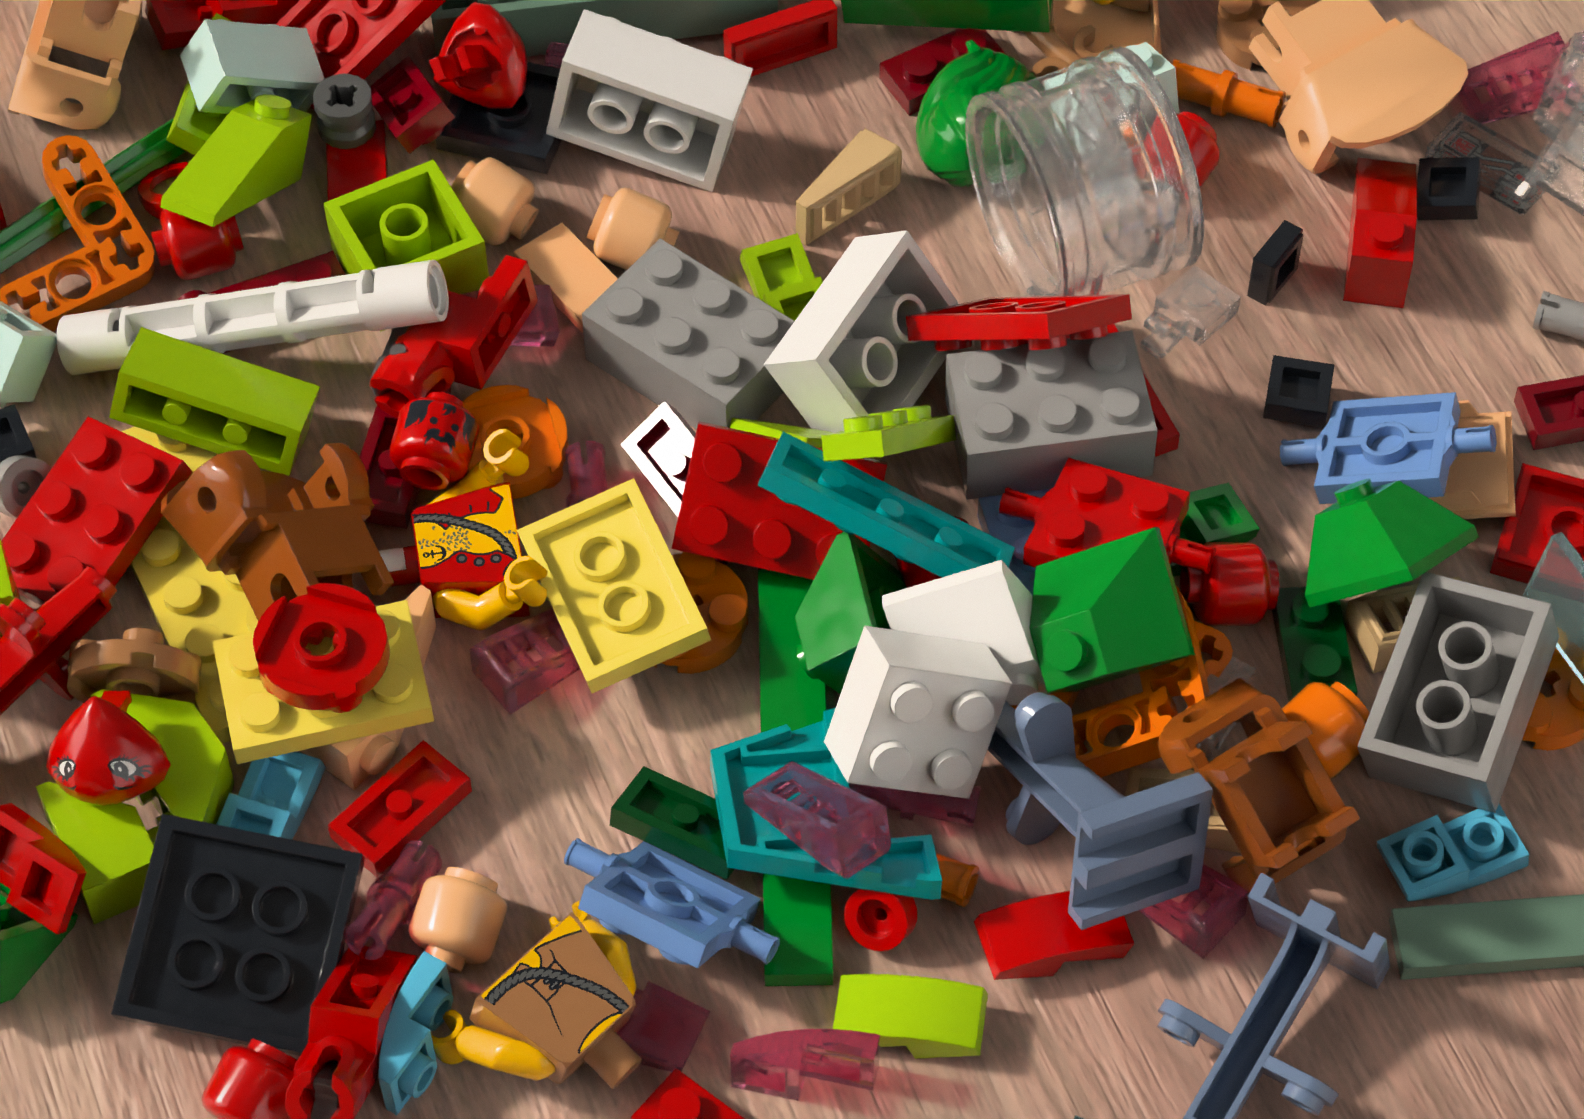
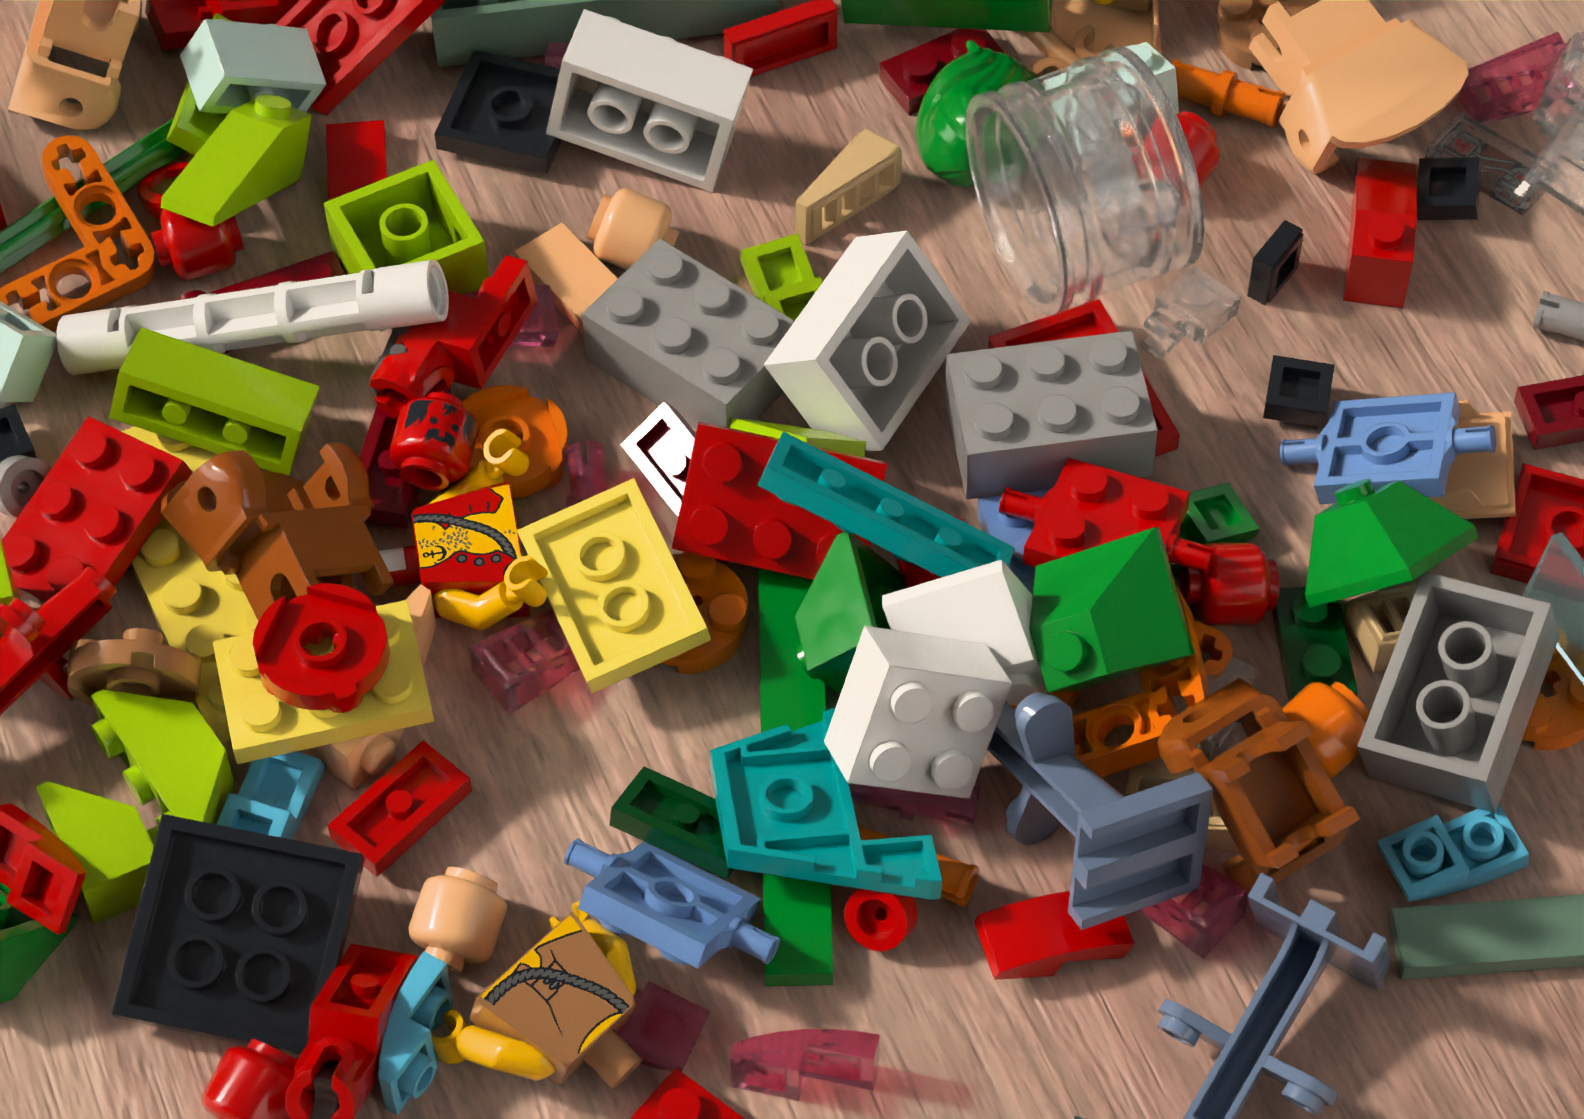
red piece [47,691,171,806] -> none
dark grey wheel [313,74,376,149] -> none
clear pink pin [344,840,442,960] -> none
dark red plate [369,55,456,154] -> none
red piece [429,2,528,108] -> none
light nougat head [451,157,539,246] -> none
clear pink slope [743,761,891,878] -> none
lime plate [821,405,956,461] -> none
lime slope [832,974,988,1059] -> none
red plate [906,294,1132,351] -> none

